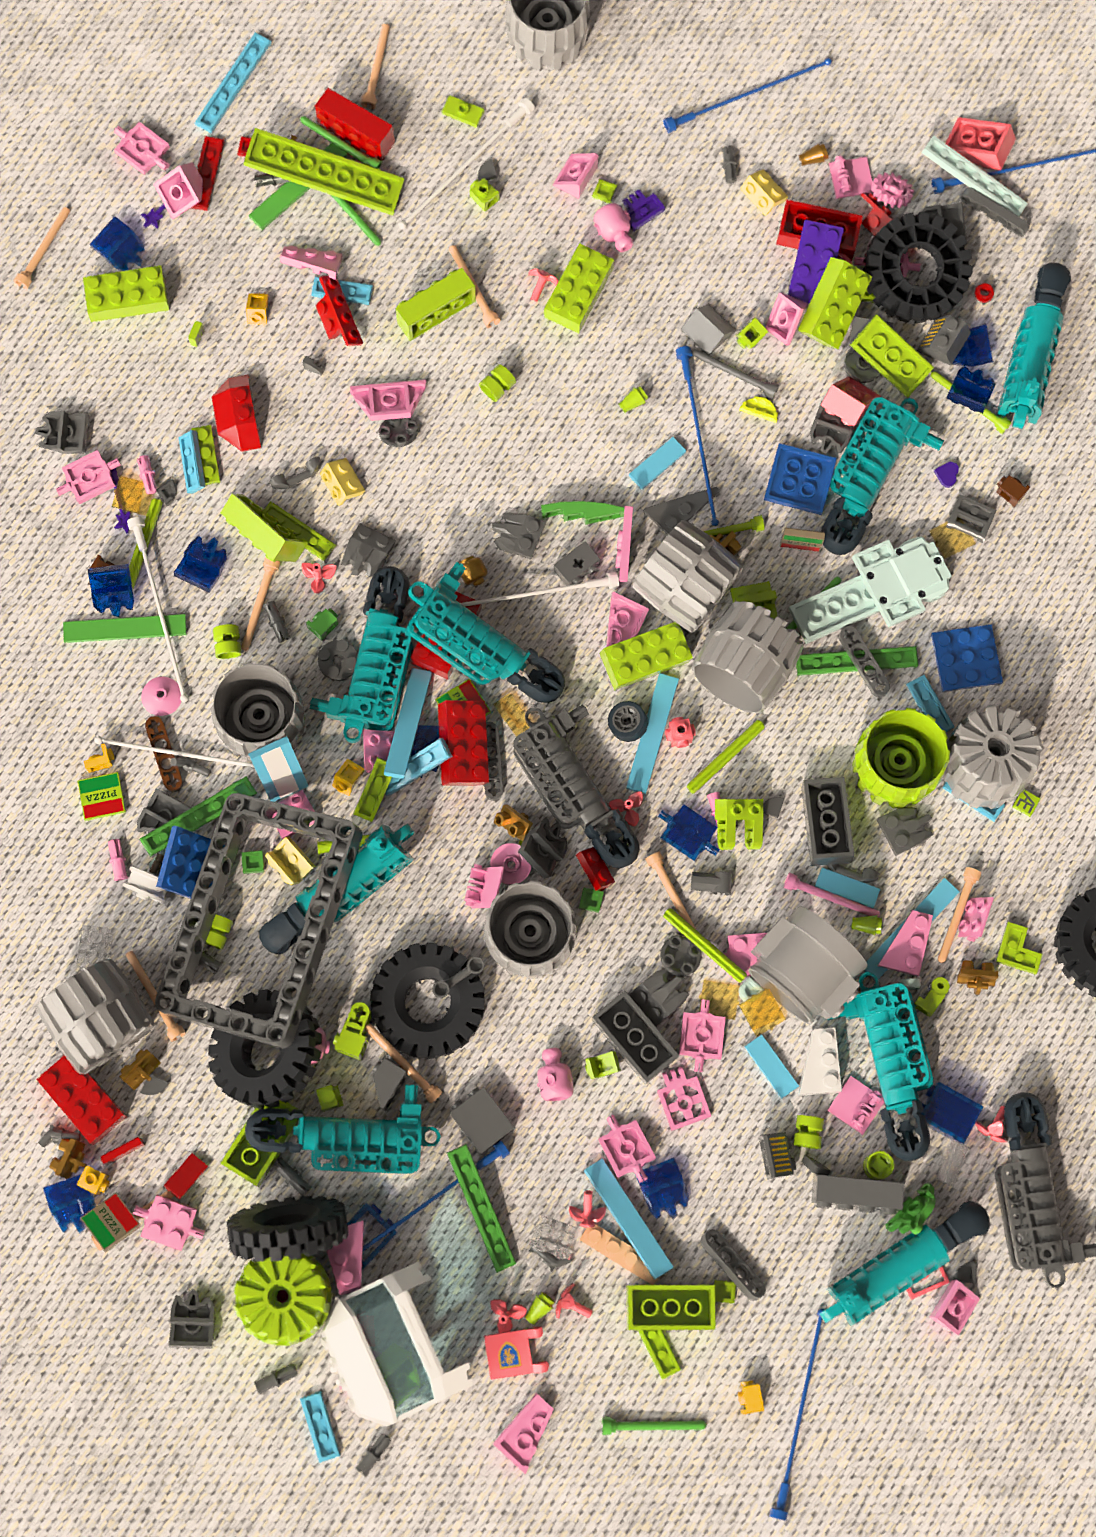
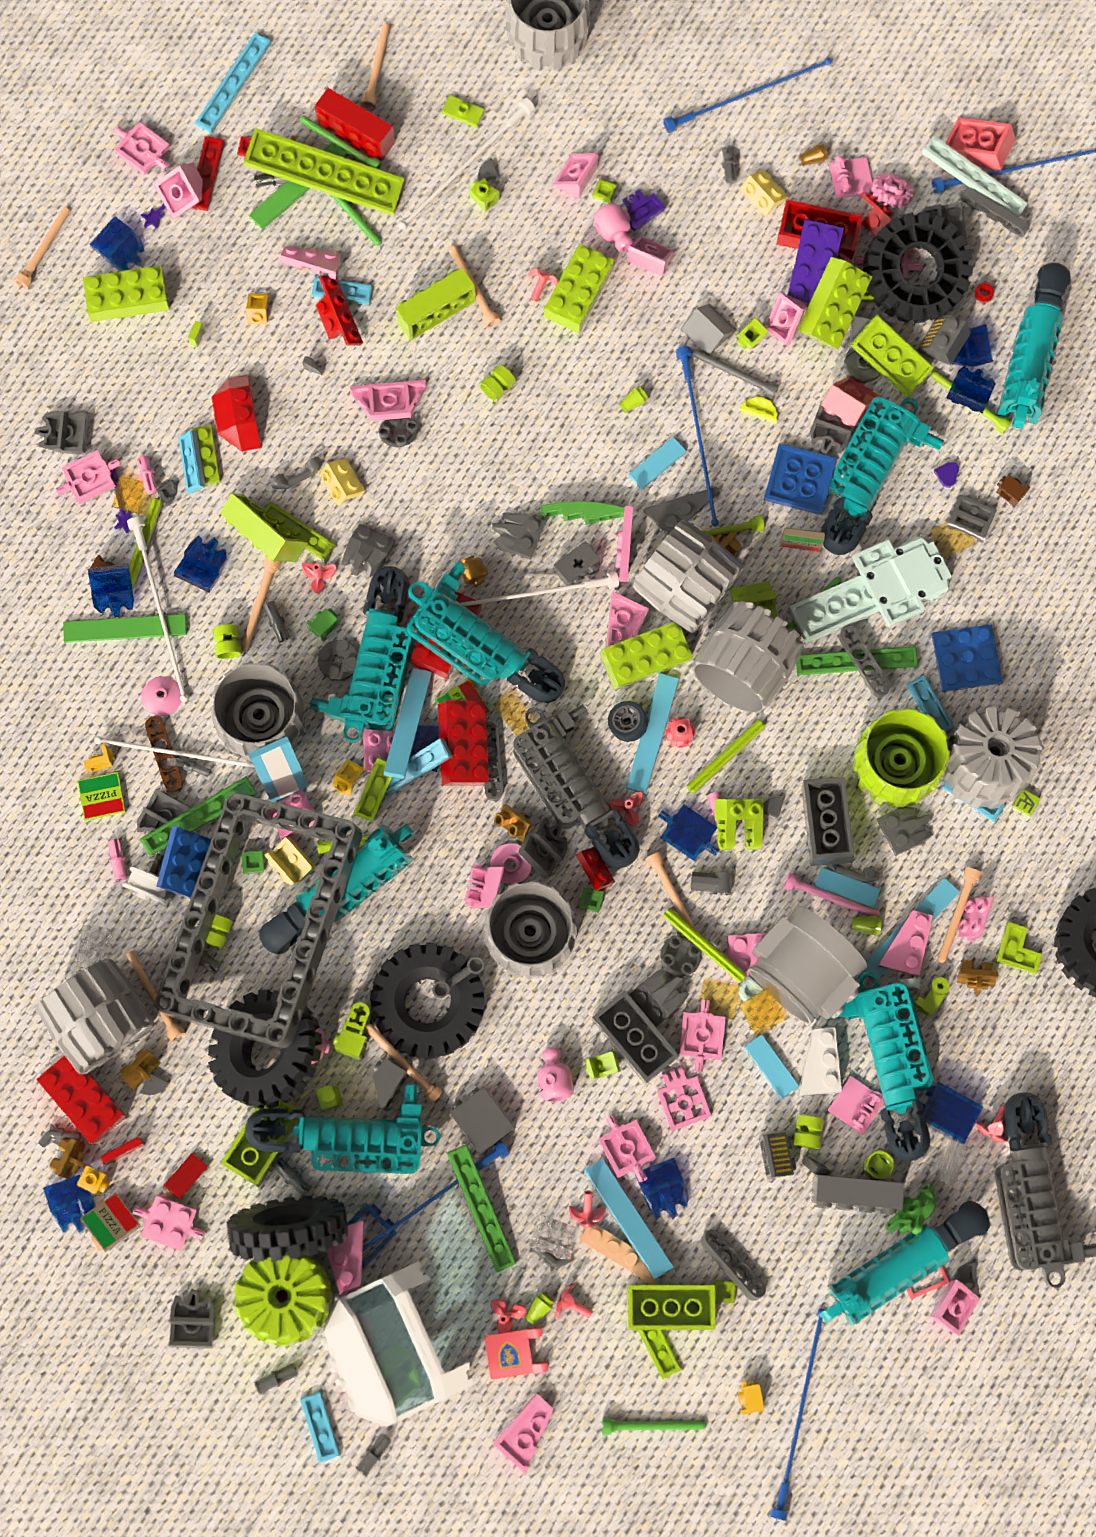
none -> bright pink slope [627,235,675,276]

